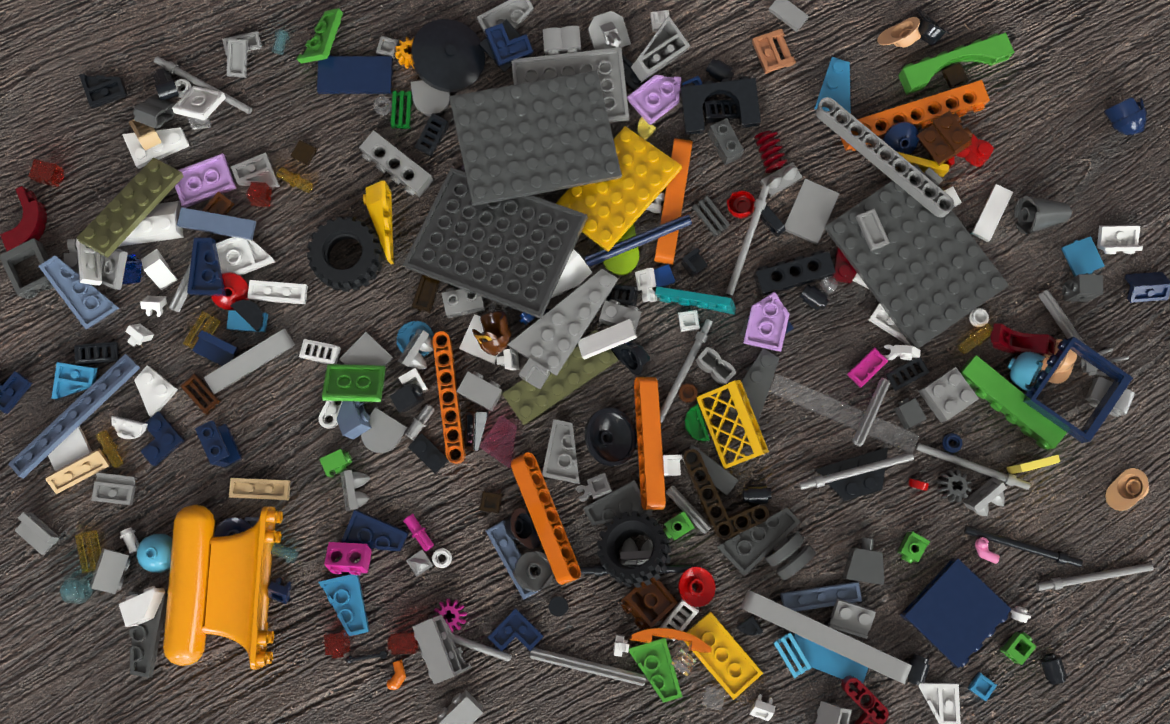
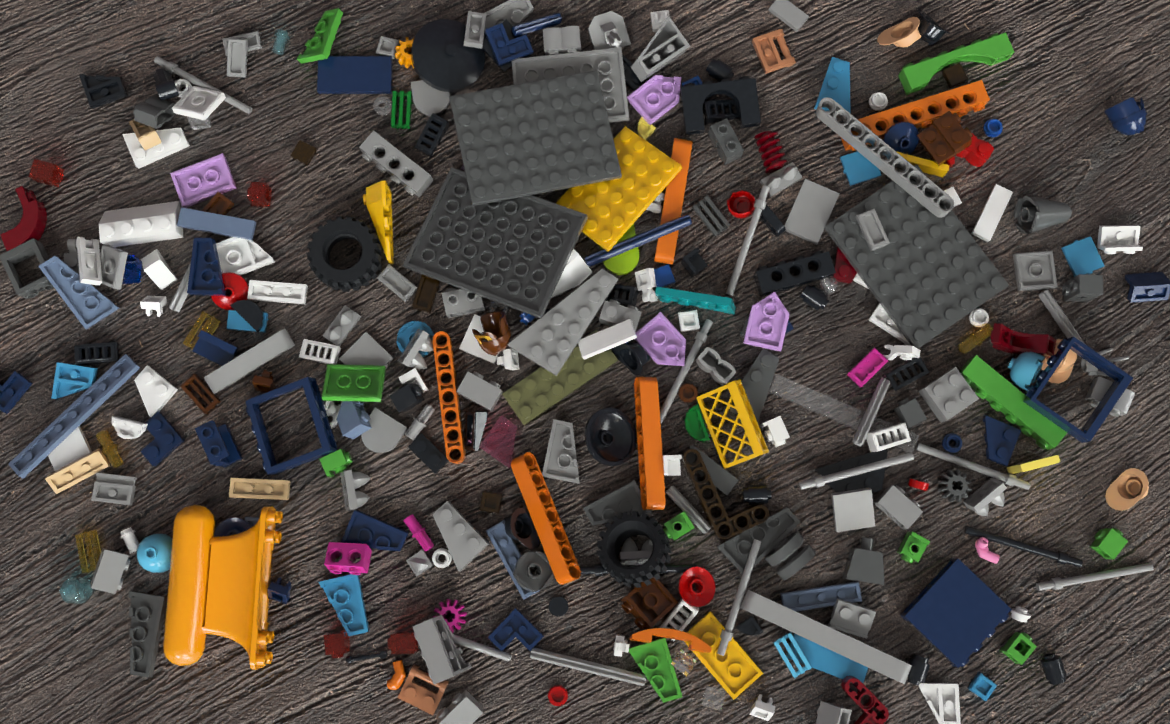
light grey panel [15,512,60,555] -> none
olive plate [76,157,184,258] -> none
white slope [119,586,165,627] -> none
white tile [125,323,154,347] -> none
light grey wing [231,152,280,188] -> none
clear light blue pin [271,543,298,563] -> none
clear yellow axle [276,167,313,193] -> none
light grey panel [519,358,550,389] -> none
light grey plate [575,473,612,502] -> none
light grey tile [924,167,943,186] -> none
none -> dark blue window [245,377,338,474]
none -> reddish brown tile [252,370,276,393]
none -> light grey tile [322,305,361,347]
none -> light grey tile [377,264,417,303]
none -> nougat plate [398,665,449,715]
none -> light grey wedge [433,501,489,572]
none -> light grey plate [464,11,486,49]
none -> dark blue axle [512,13,562,37]
none -> red tile [548,685,568,706]
none -> lavender tile [635,312,686,366]
none -> light grey bar [717,539,762,656]
none -> white brick [760,416,790,447]
none -> light grey tile [831,487,875,532]
none -> dark azure piece [840,147,881,186]
none -> white slope [866,422,911,452]
none -> white plate [869,92,888,111]
none -> light grey brick [874,485,923,530]
none -> blue plate [983,119,1003,138]
none -> dark blue wing [983,415,1021,466]
none -> light grey tile [1013,250,1058,291]
none -> bright green brick [1090,528,1128,560]

